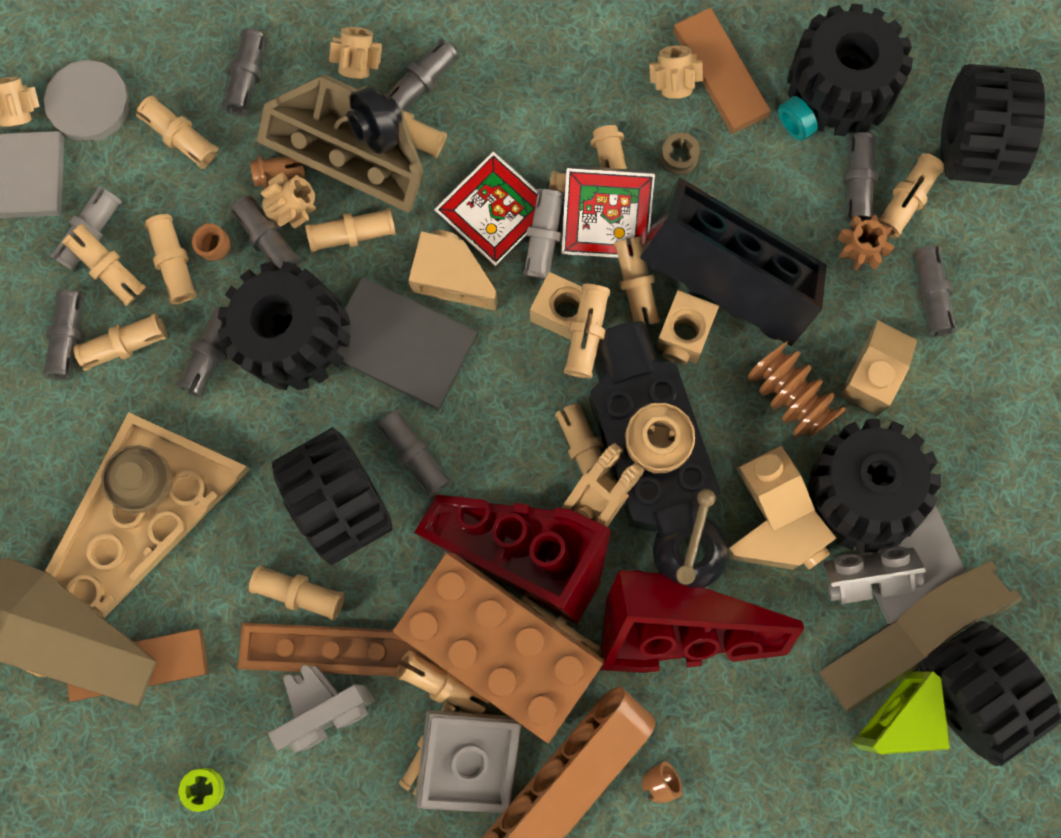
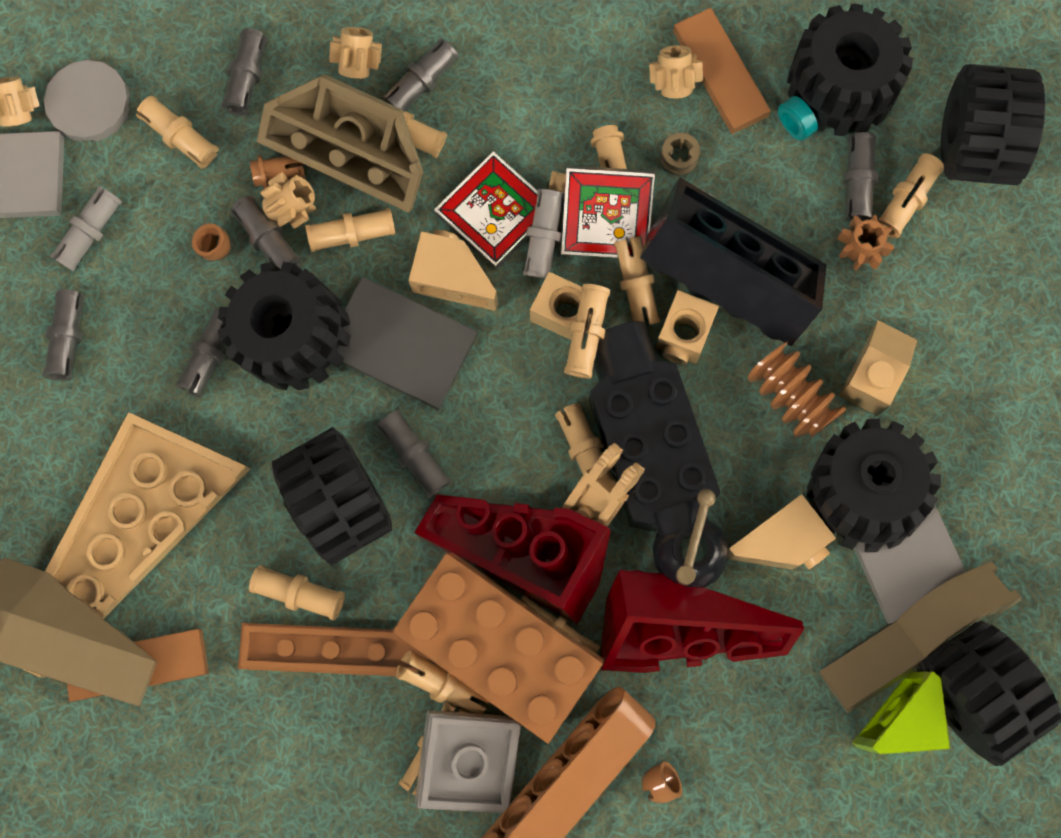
tan pin [62,224,147,306] -> none
tan pin [73,313,168,371] -> none
dark tan plate [101,445,172,513] -> none
tan pin [144,214,198,304] -> none
lime bush [178,768,225,812] -> none
light grey plate [268,665,375,754] -> none
black plate [347,86,402,154] -> none
tan plate [625,403,695,473] -> none
tan slope [736,446,815,531] -> none
light grey hinge [823,546,926,605] -> none
flat silver pin [913,245,958,337] -> none

